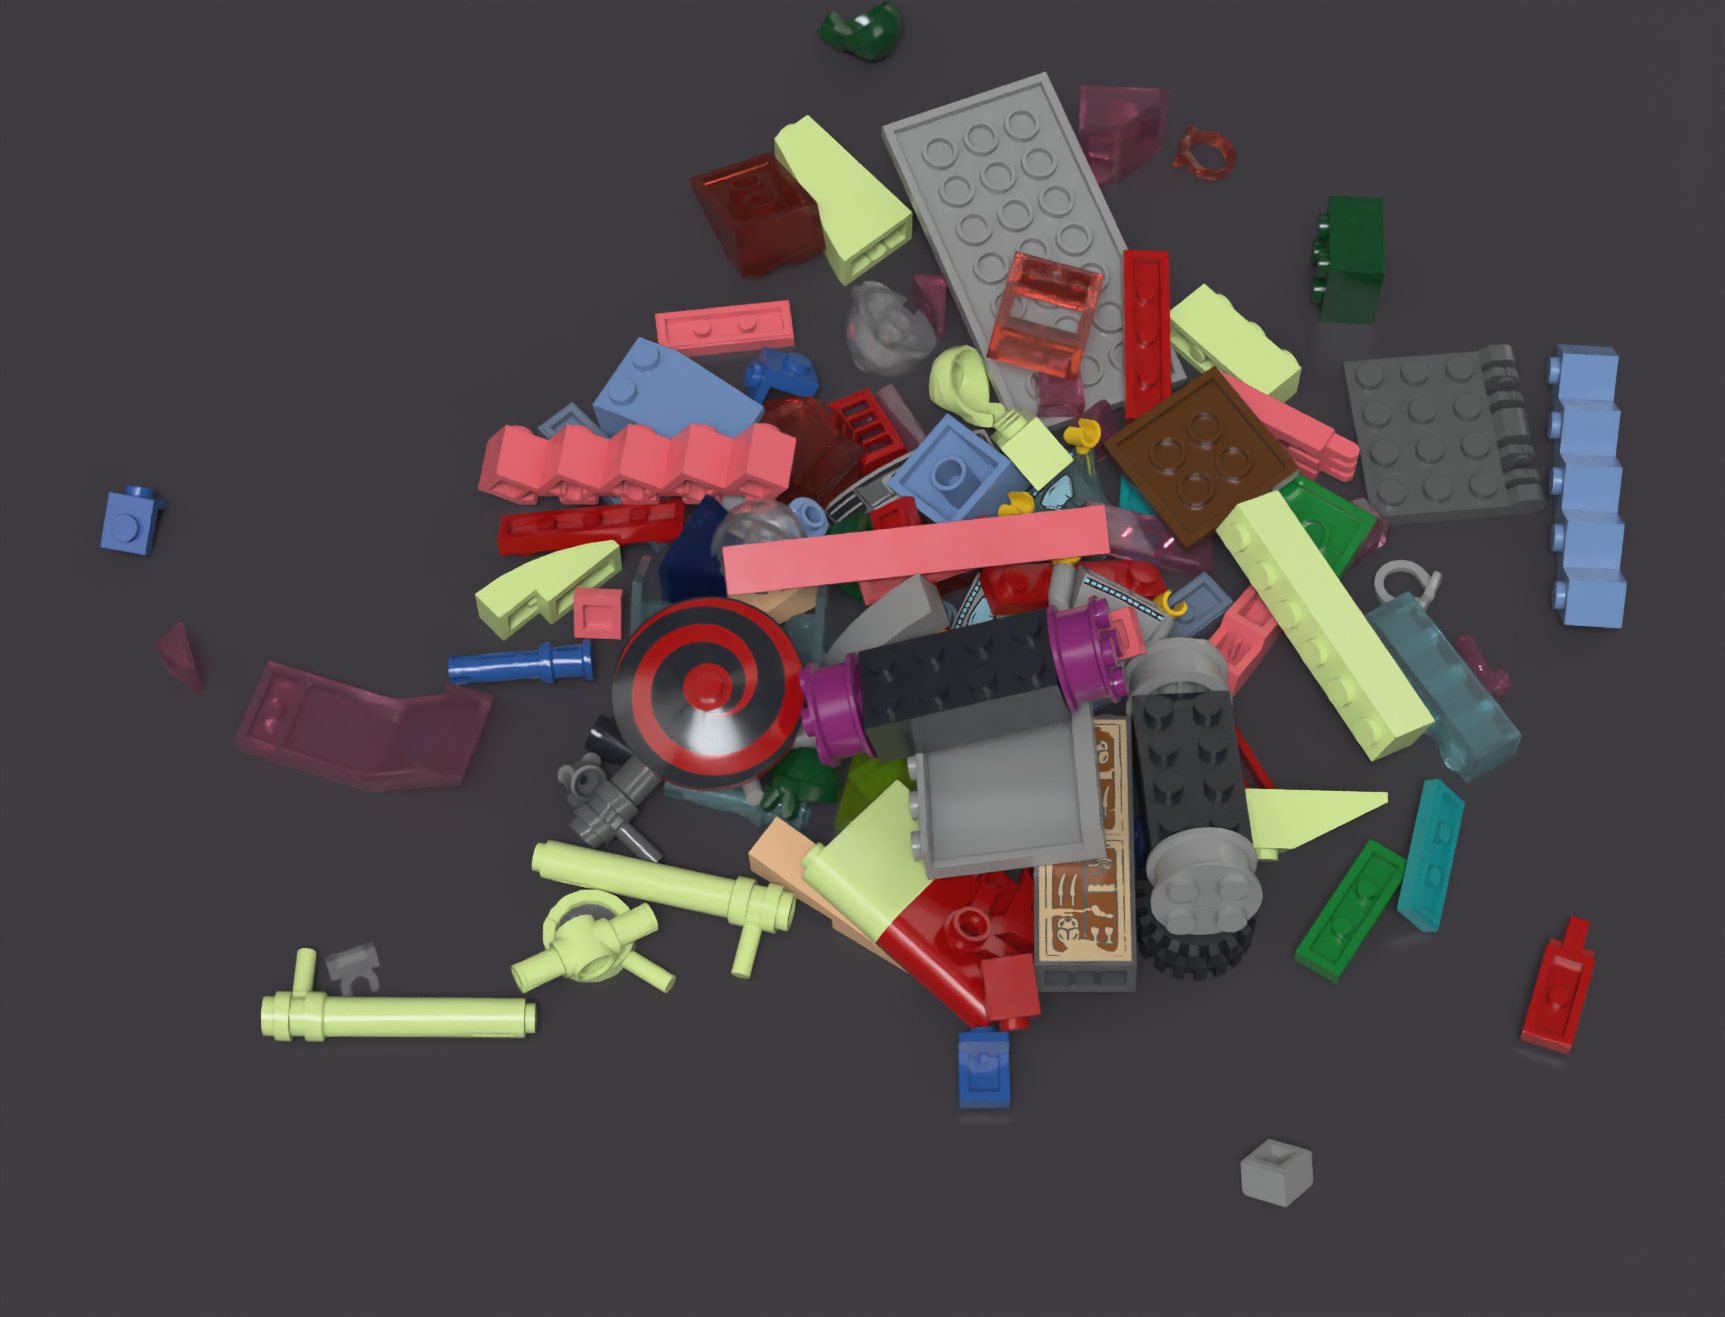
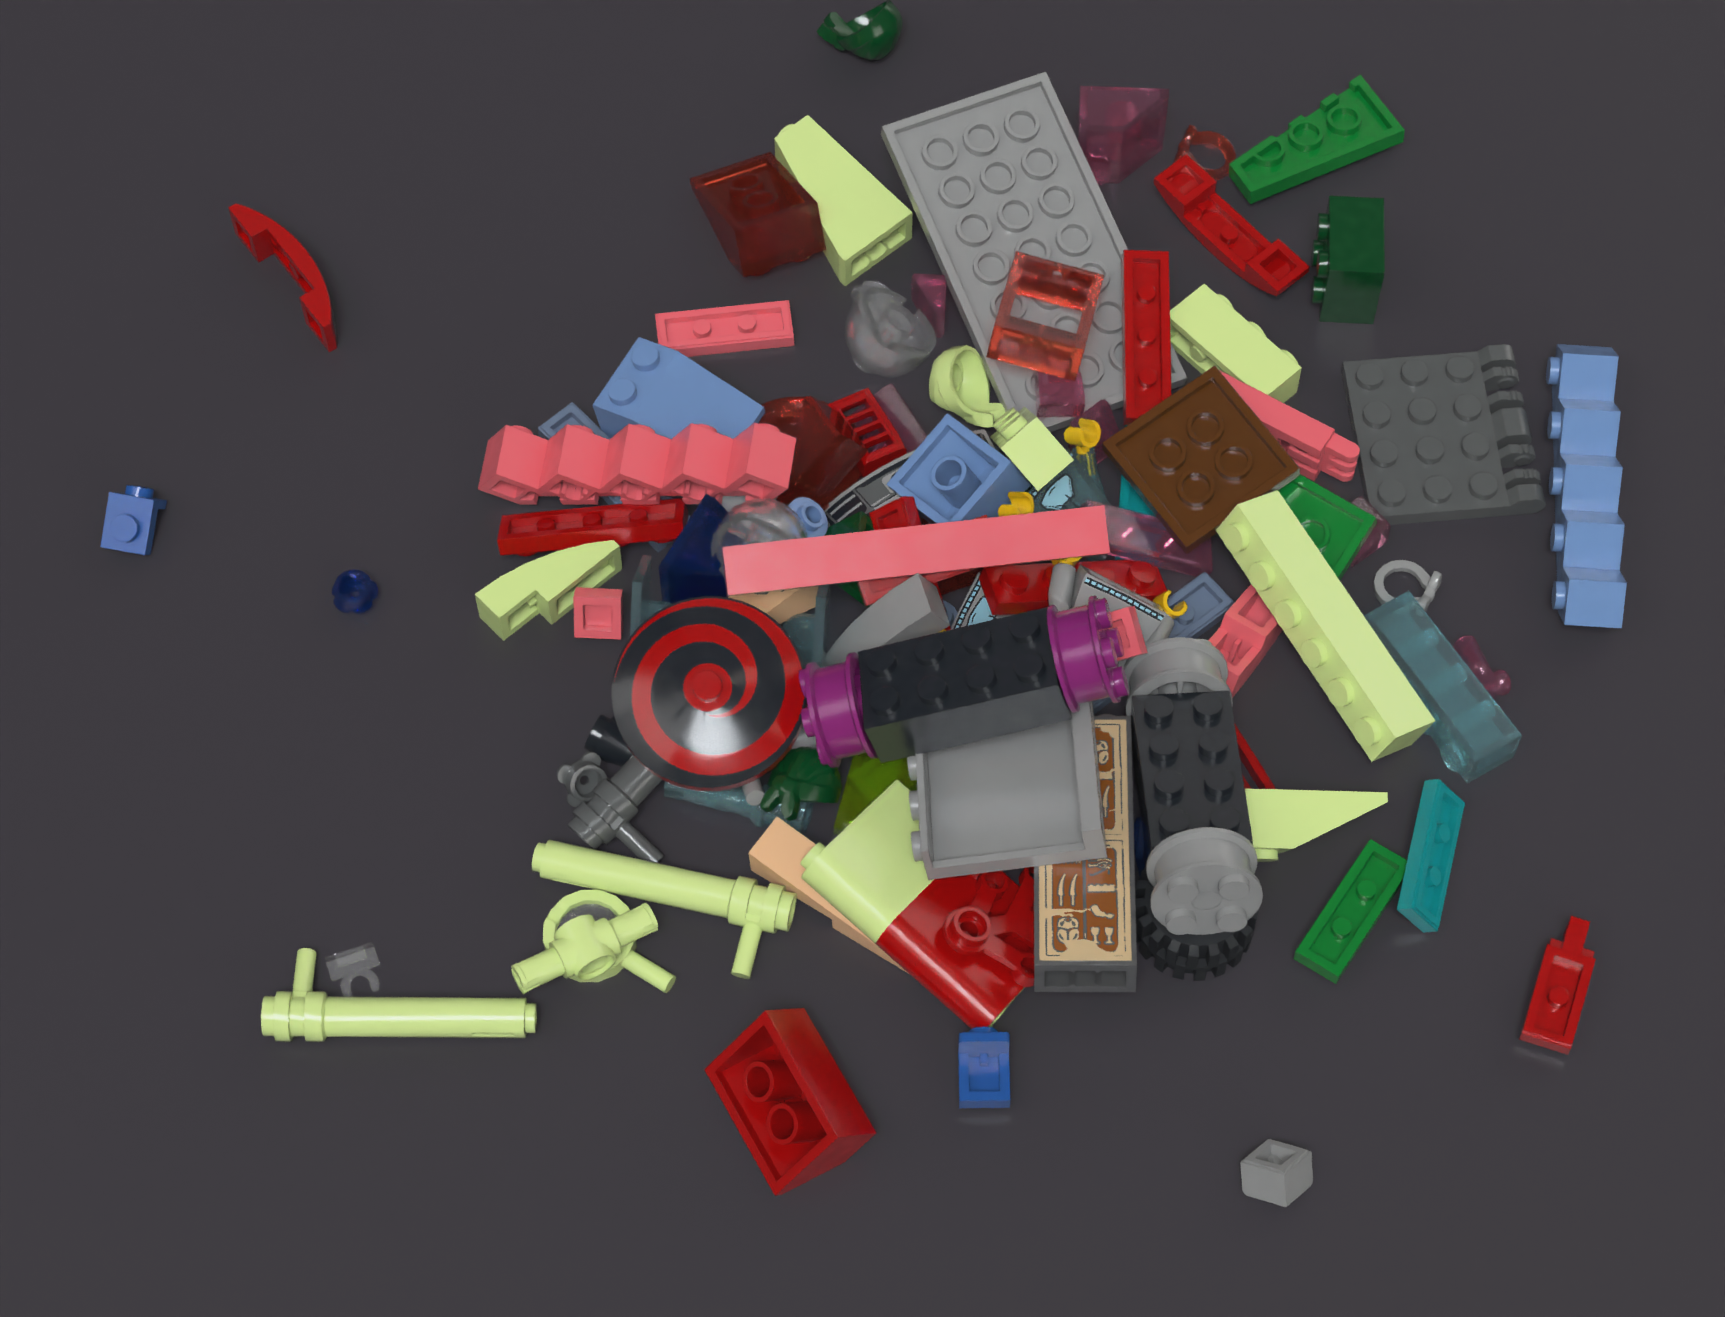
clear pink slope [157,622,203,693] -> none
clear pink windscreen [233,660,494,793] -> none
blue pin [448,638,595,686] -> none
blue bracket [744,346,819,405] -> none
red brick [979,953,1041,1033] -> none
none -> red slope [228,203,337,353]
none -> clear blue plate [332,570,378,614]
none -> red slope [704,1008,876,1196]
none -> red slope [1153,154,1310,297]
none -> green wing [1229,75,1405,204]

